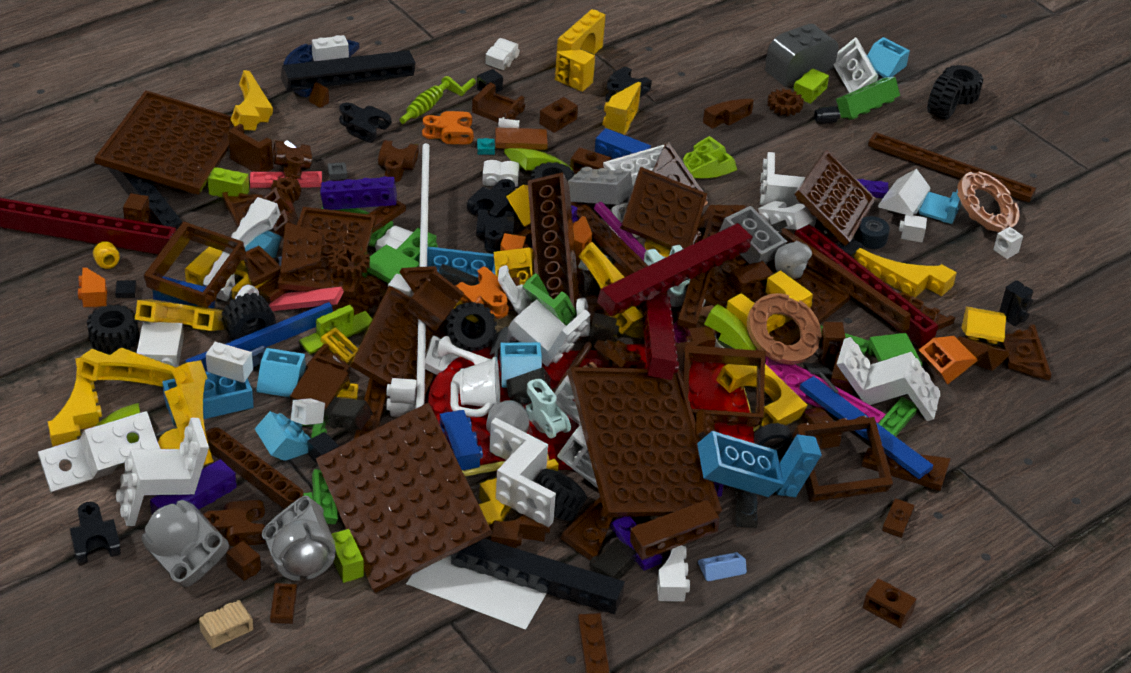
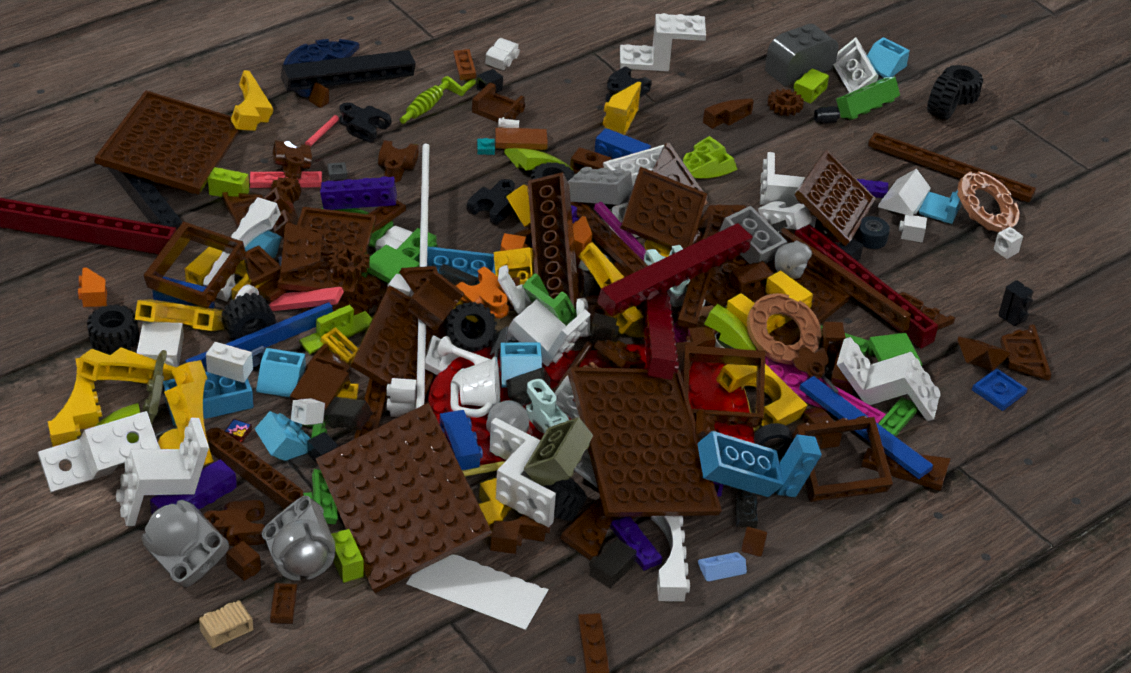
black piece [70,502,121,564] -> none
yellow head [93,242,120,269] -> none
black tile [115,280,137,298] -> none
reddish brown brick [123,193,151,223] -> none
reddish brown panel [228,124,273,172] -> none
white brick [312,35,349,61] -> none
orange piece [422,111,474,145] -> none
black brick [451,539,625,615] -> none
black piece [476,209,515,254] -> none
white brick [483,160,519,187] -> none
reddish brown brick [539,97,578,133] -> none
yellow slope [555,50,595,92] -> none
yellow arch [557,9,606,54] -> none
reddish brown brick [630,500,719,560] -> none
yellow arch [855,248,957,297] -> none
reddish brown brick [863,578,917,629] -> none
reddish brown plate [882,498,915,538] -> none
orange slope [919,336,978,385] -> none
yellow slope [961,306,1006,344] -> none
none -> olive plate [143,350,167,425]
none -> tile [225,419,252,443]
none -> coral bar [305,115,339,147]
none -> dark orange plate [453,49,476,81]
none -> olive brick [524,417,593,486]
none -> white bracket [620,13,706,71]
none -> reddish brown slope [741,527,768,557]
none -> reddish brown plate [792,345,828,379]
none -> blue tile [972,368,1027,411]

